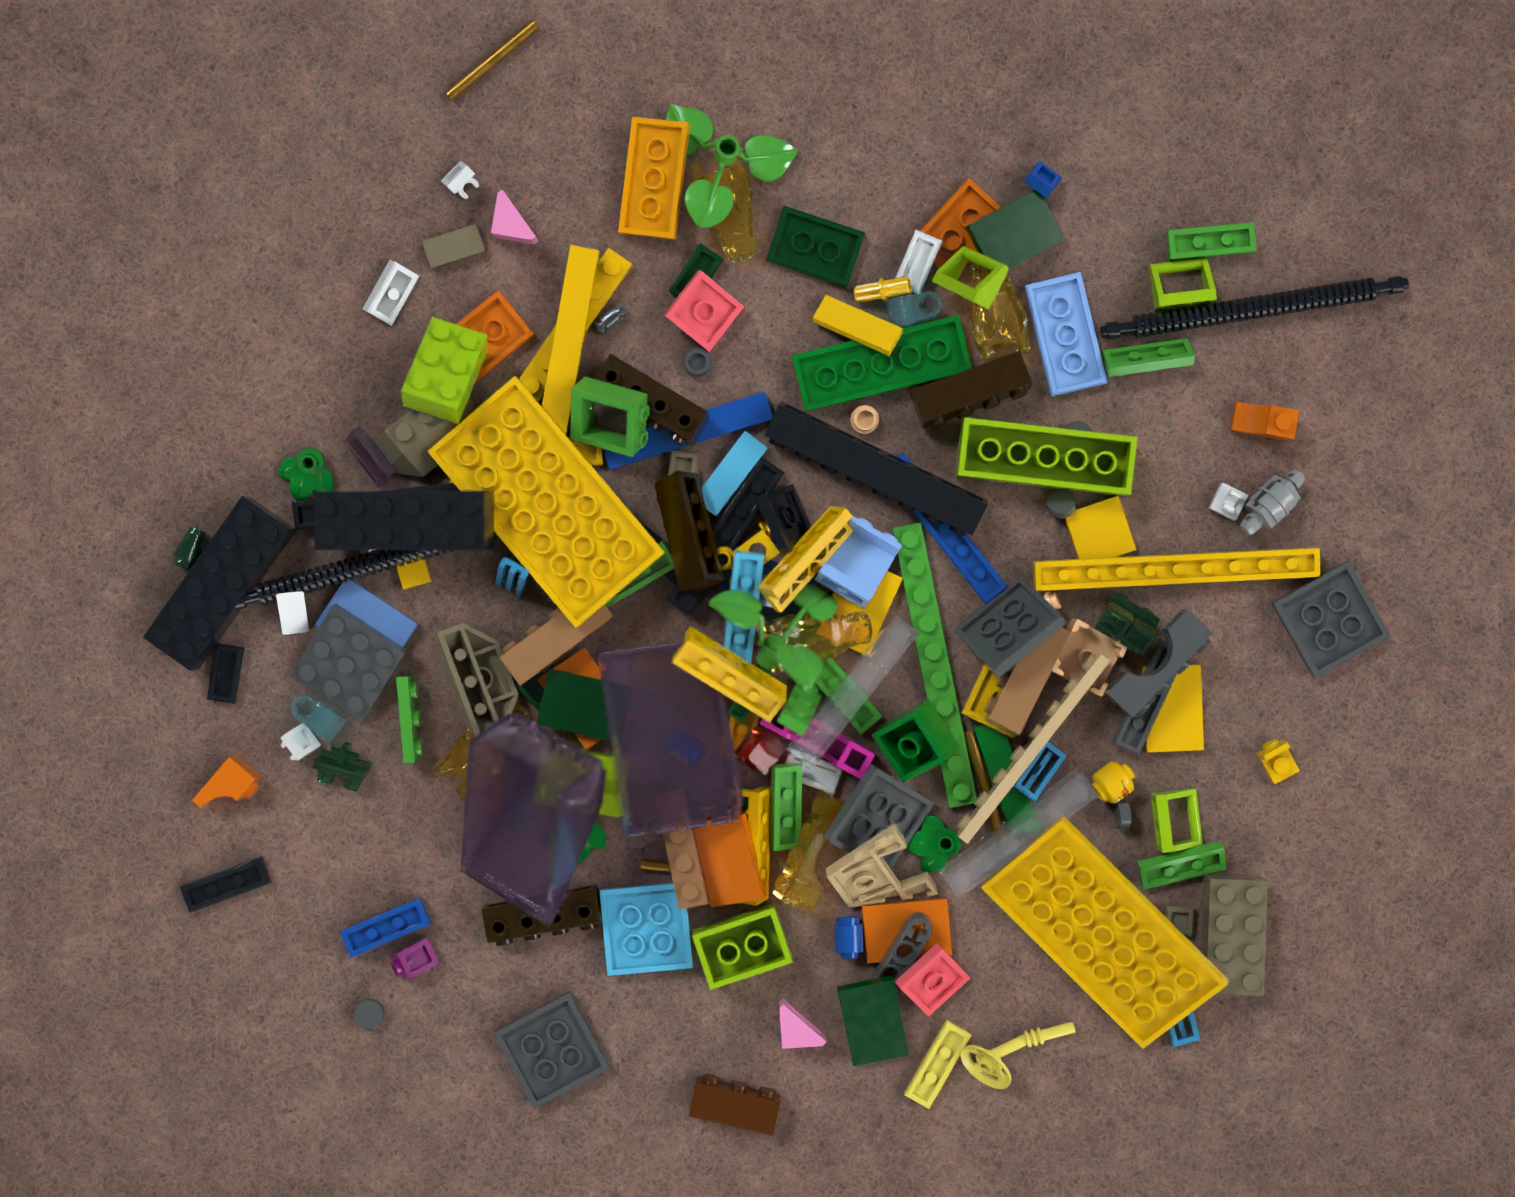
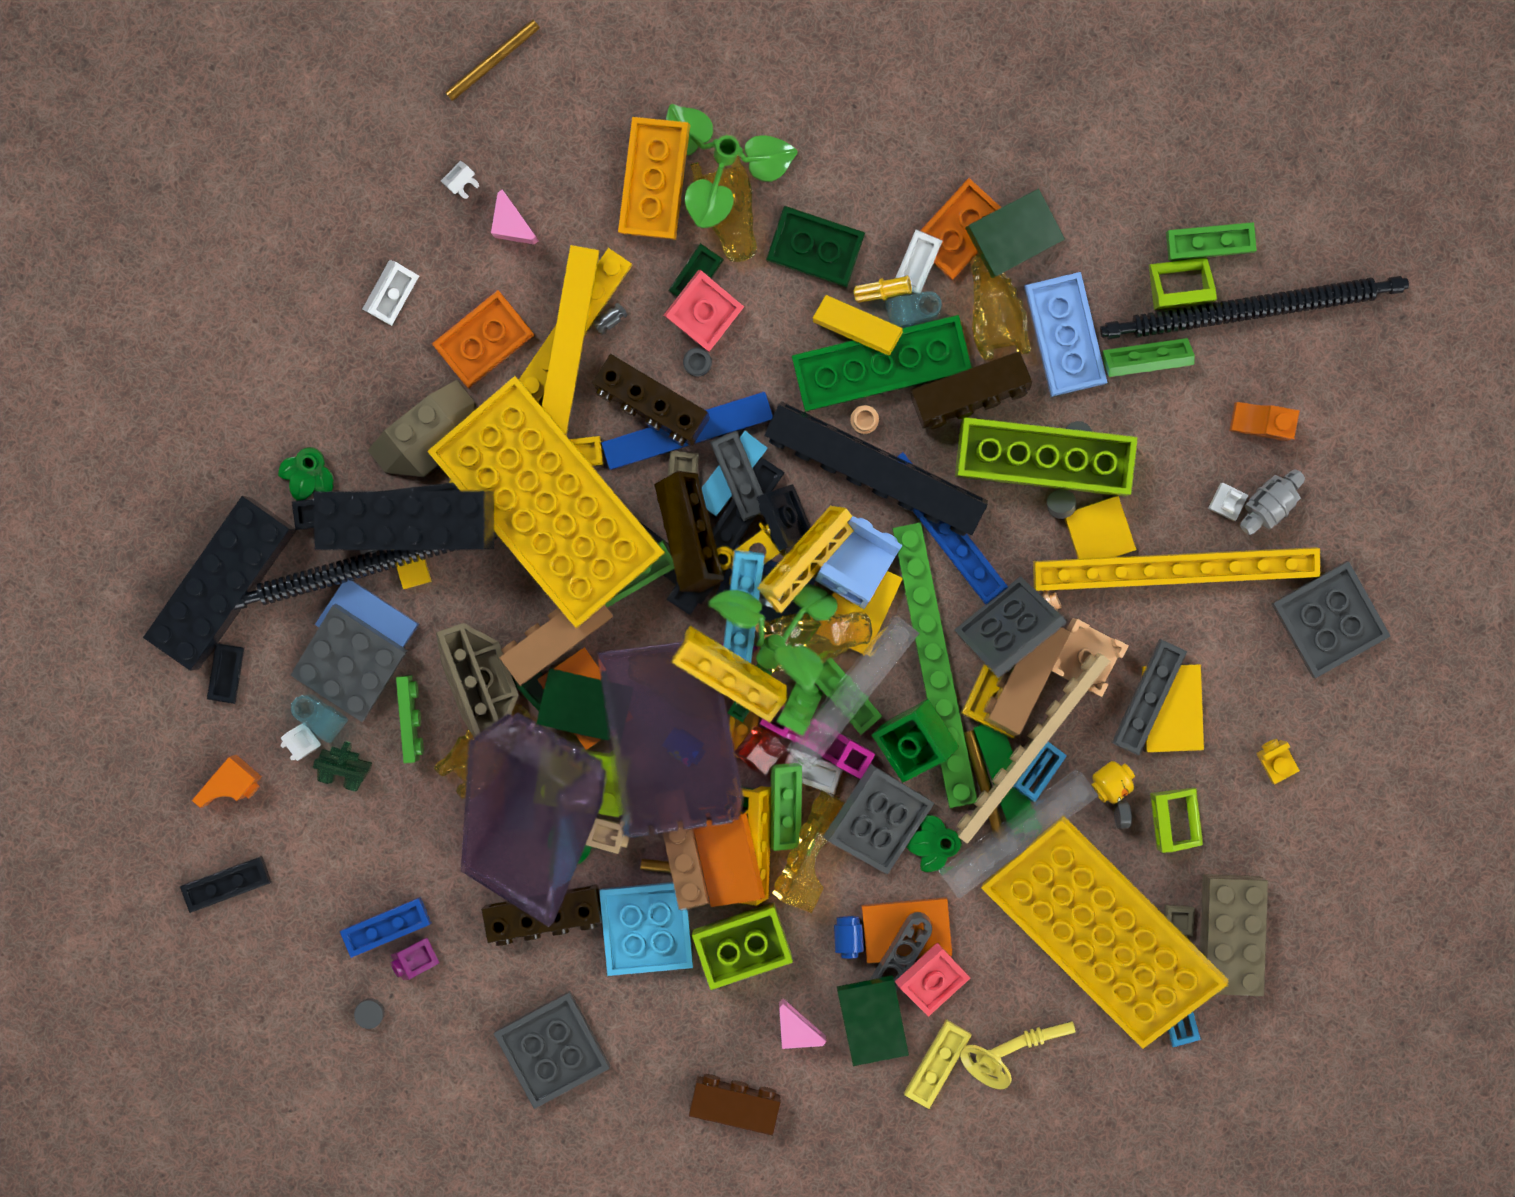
clear green cone [172,527,206,570] -> none
white sticker [276,591,309,635] -> none
tile [344,426,395,488] -> none
lime brick [401,317,488,424] -> none
dark tan tile [422,224,487,270] -> none
dark azure tile [495,557,529,598] -> none
bright green window [570,377,649,457] -> none
tan wing [826,824,938,908] -> none
lime tile [932,246,1008,310] -> none
blue tile [1024,161,1062,198] -> none
clear green hips [1095,592,1160,656] -> none
dark grey arch [1104,609,1213,718] -> none
bright green plate [1137,841,1227,890] -> none
none -> tan bracket [585,816,631,854]
none -> dark grey tile [710,431,763,522]

